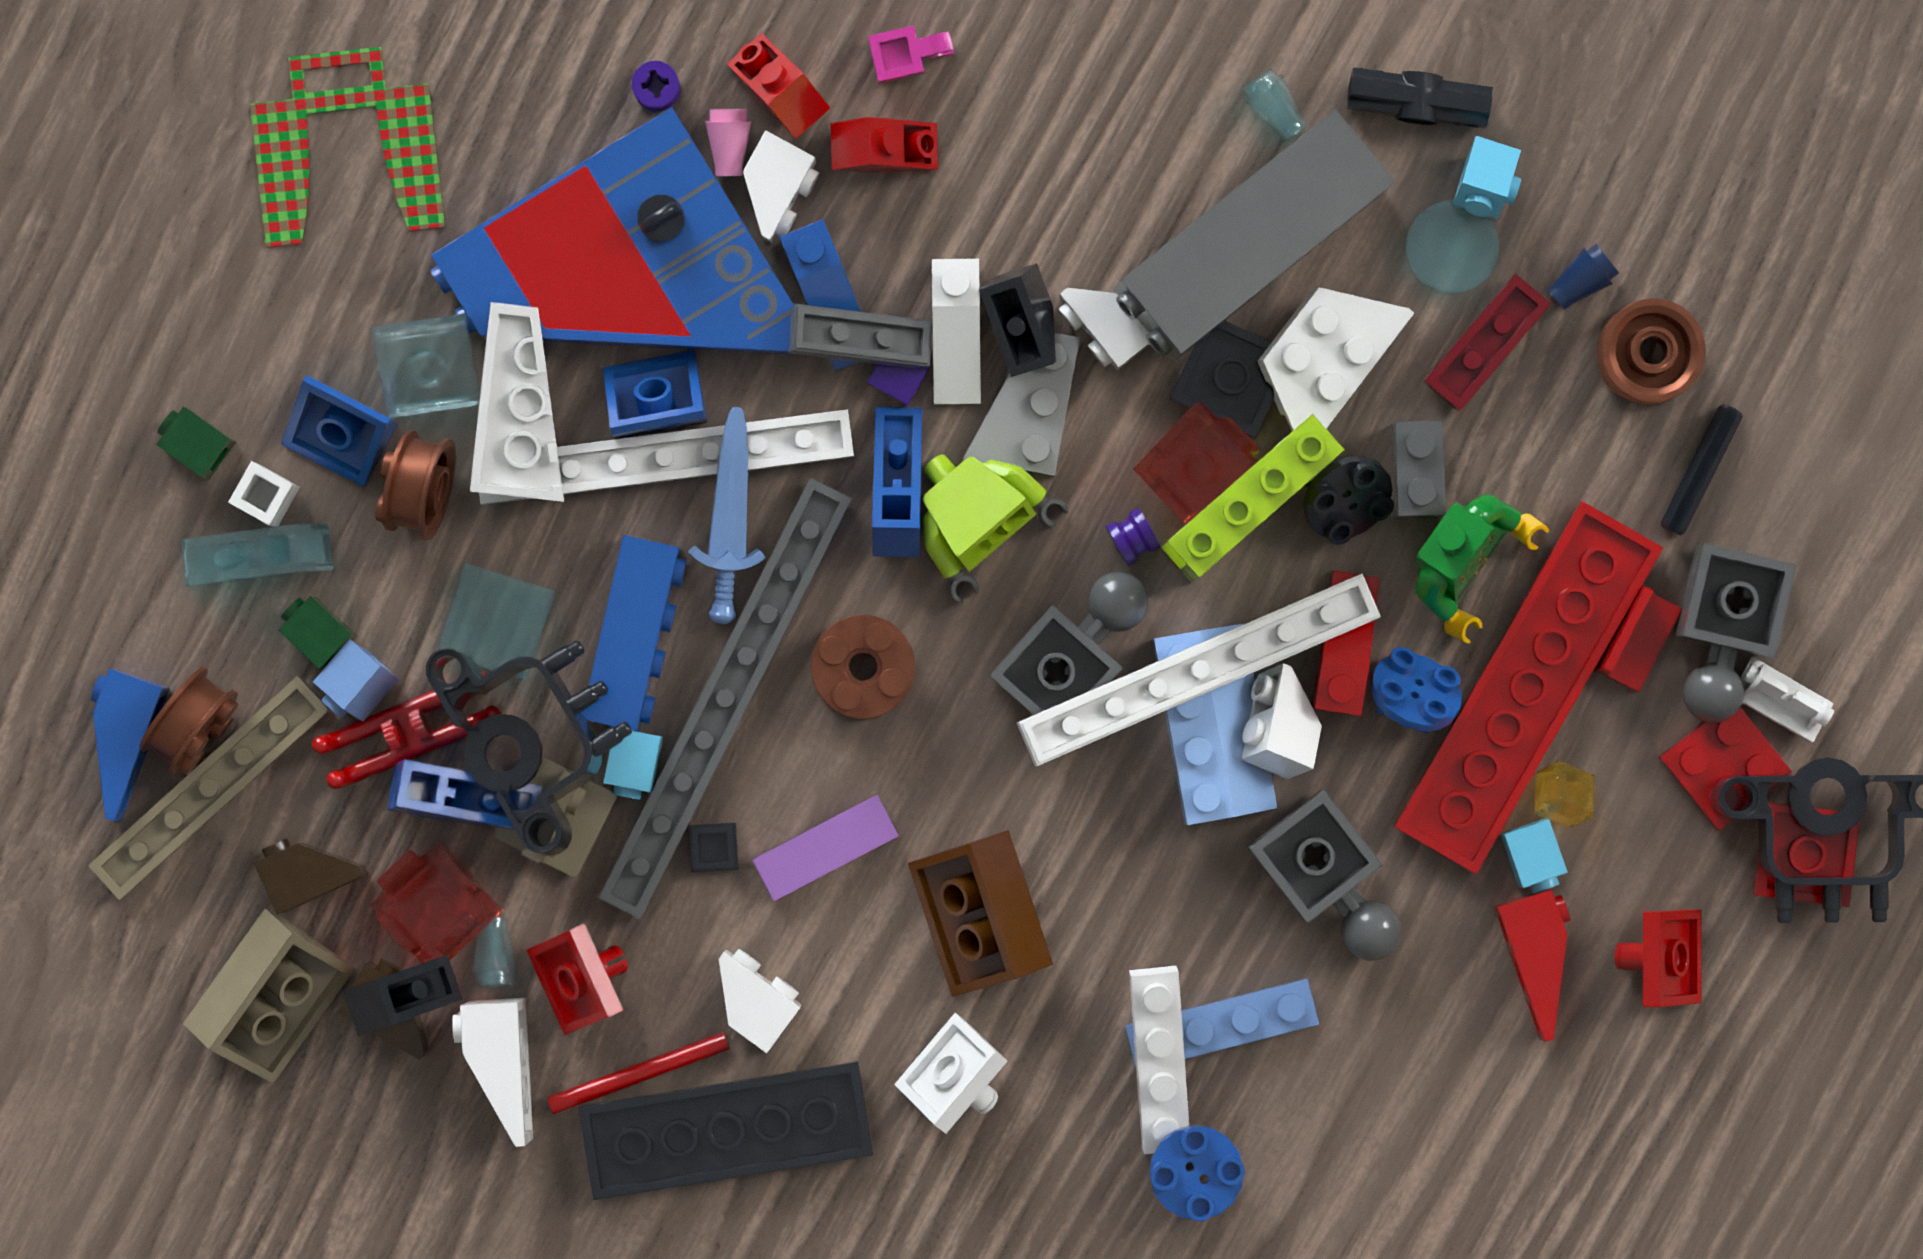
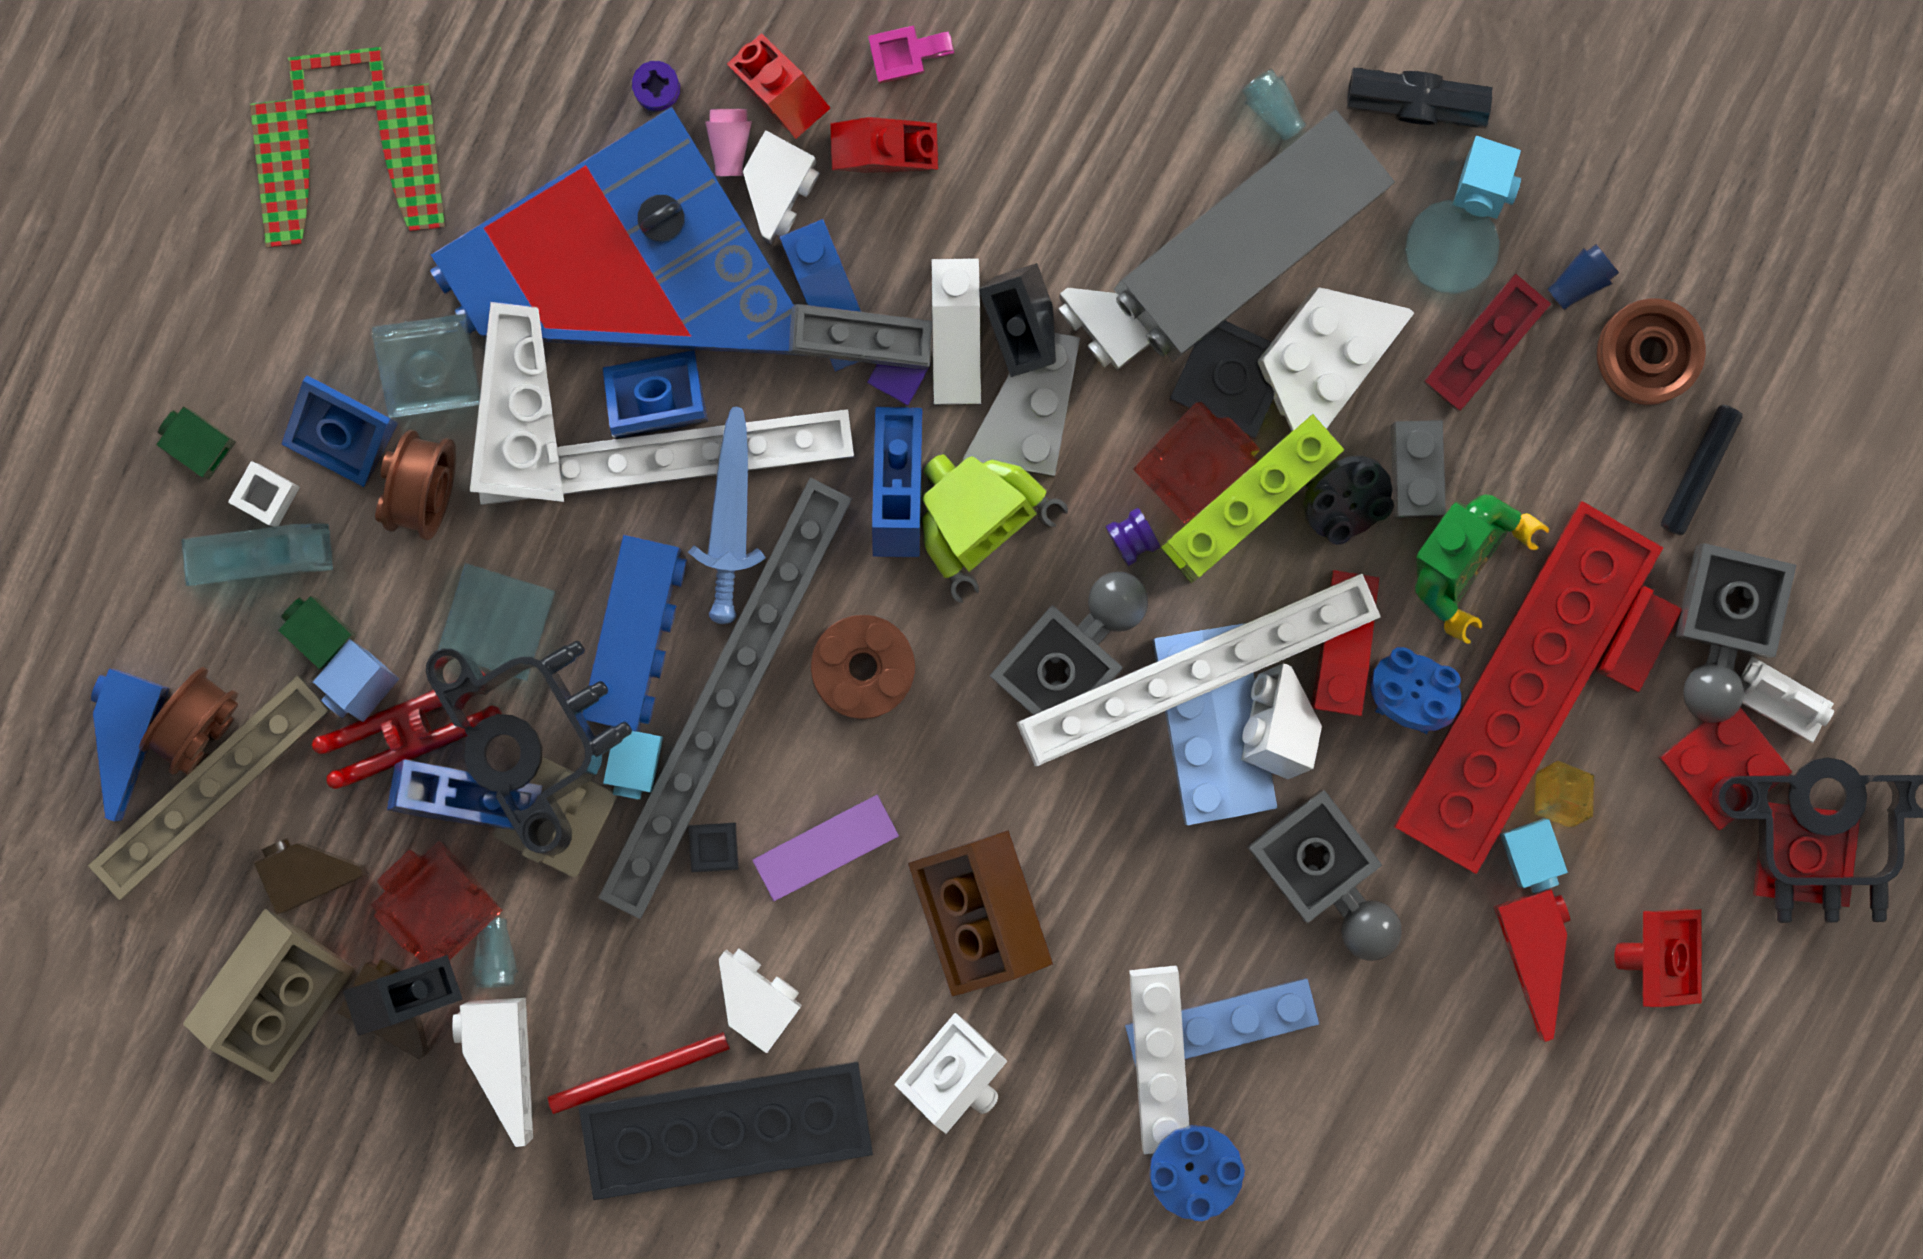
red tile [526,924,628,1035] -> none

